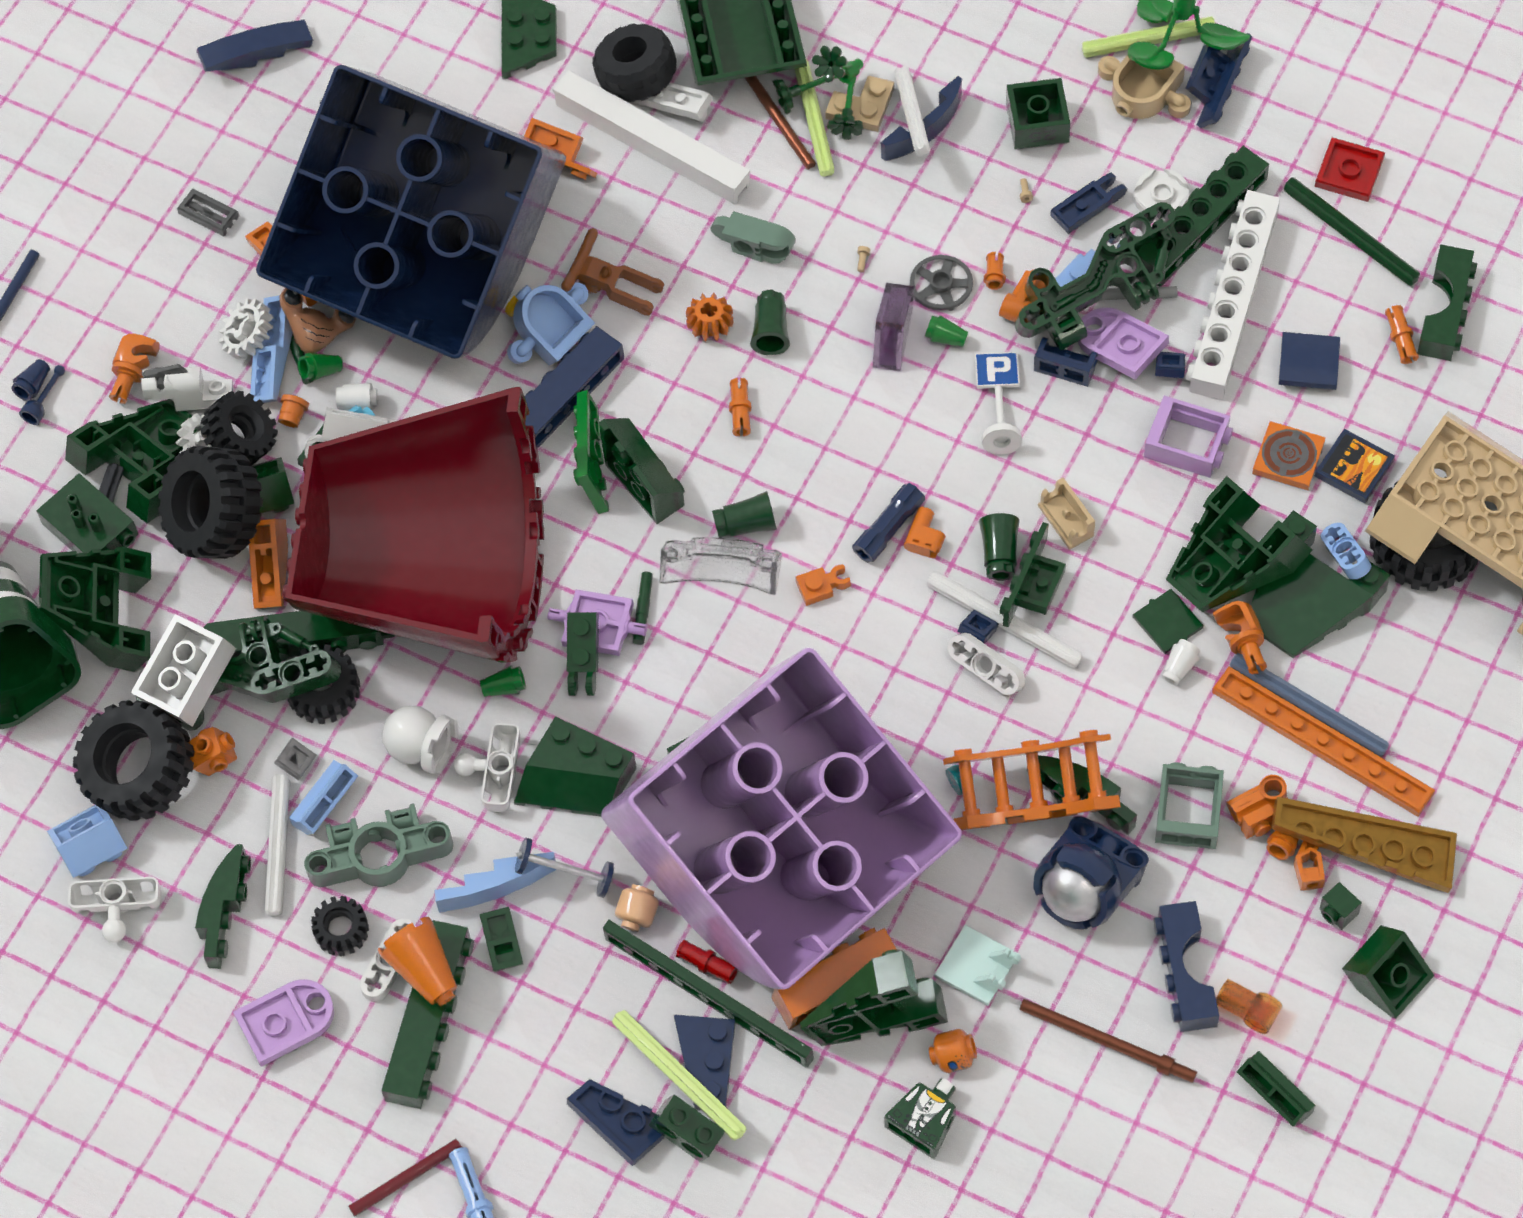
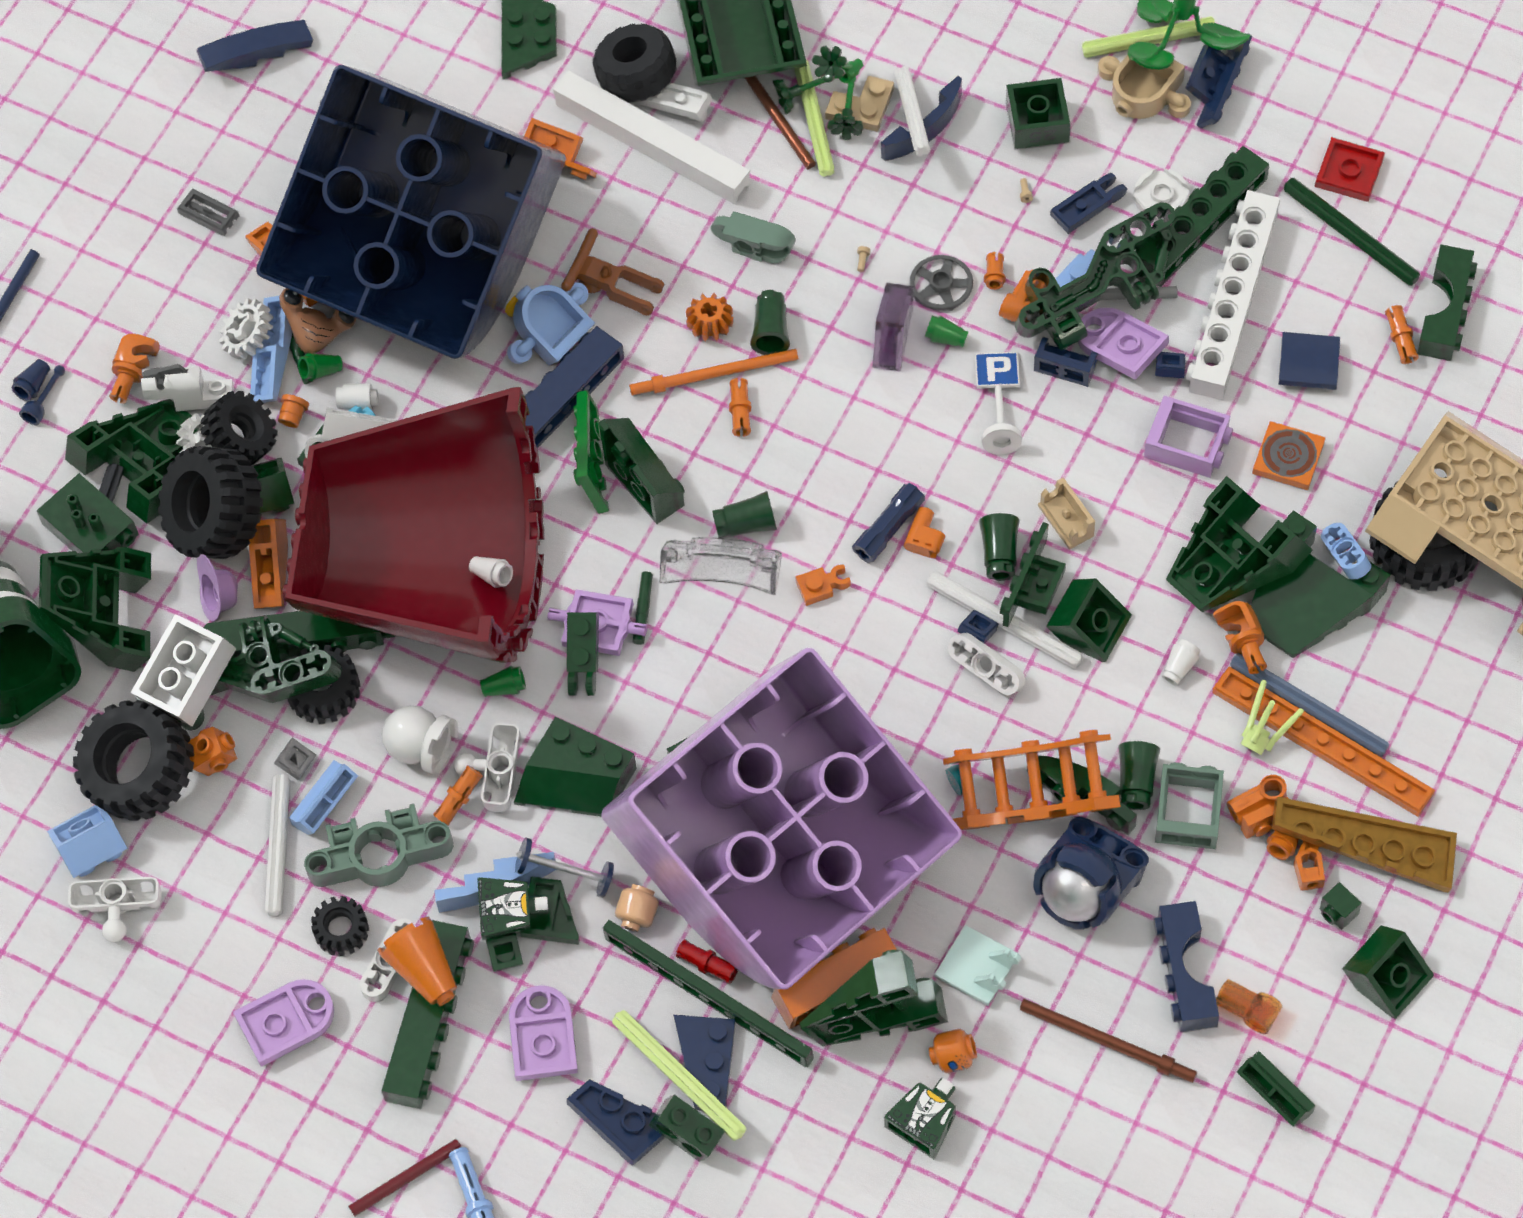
dark green slope [195,844,251,969] -> none
dark green piece [1132,589,1204,654] -> none
tile [1314,429,1395,503] -> none
none -> lavender piece [197,554,238,621]
none -> orange pin [433,765,483,826]
none -> white cone [469,556,513,588]
none -> torso [477,877,548,940]
none -> lavender plate [509,985,578,1081]
none -> dark green wing [520,876,580,945]
none -> orange bar [629,348,798,396]
none -> dark green slope [1046,578,1132,662]
none -> dark green plant [1118,741,1161,810]
none -> yellowish green plant [1240,680,1304,756]

